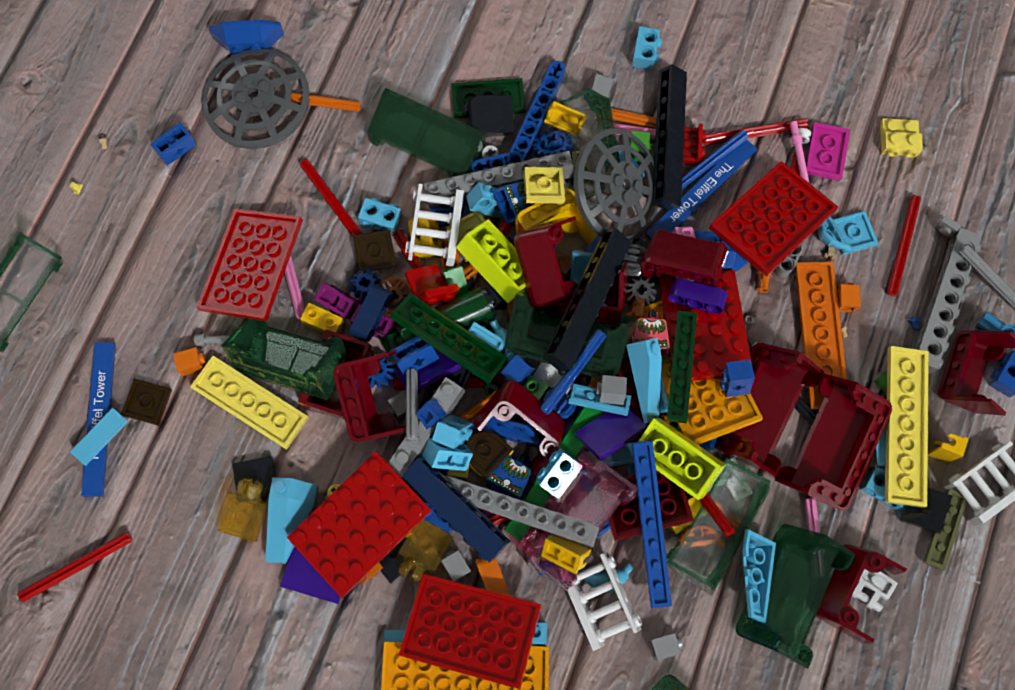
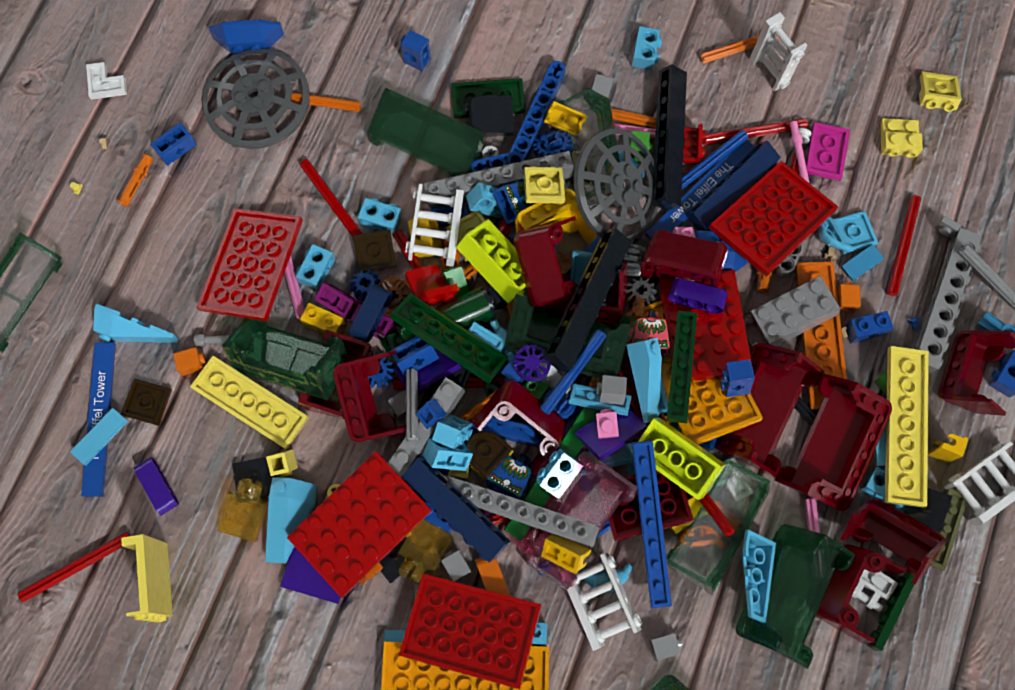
none -> white plate [86,62,127,100]
none -> medium azure wedge [93,304,179,343]
none -> orange pin [117,154,154,207]
none -> light yellow panel [121,534,173,623]
none -> dark purple beam [133,457,179,516]
none -> light yellow brick [266,449,298,477]
none -> medium azure brick [295,244,335,291]
none -> blue brick [400,30,431,71]
none -> dark purple wheel [513,344,551,382]
none -> bright pink bracket [596,409,619,439]
none -> dark blue brick [685,141,781,231]
none -> orange axle [700,35,780,63]
none -> white fence [749,12,807,92]
none -> light grey brick [751,276,840,346]
none -> dark red windscreen [840,498,946,585]
none -> dark azure slope [842,244,884,281]
none -> blue brick [844,311,894,344]
none -> dark green plate [868,563,915,651]
none -> light yellow plate [919,71,962,112]

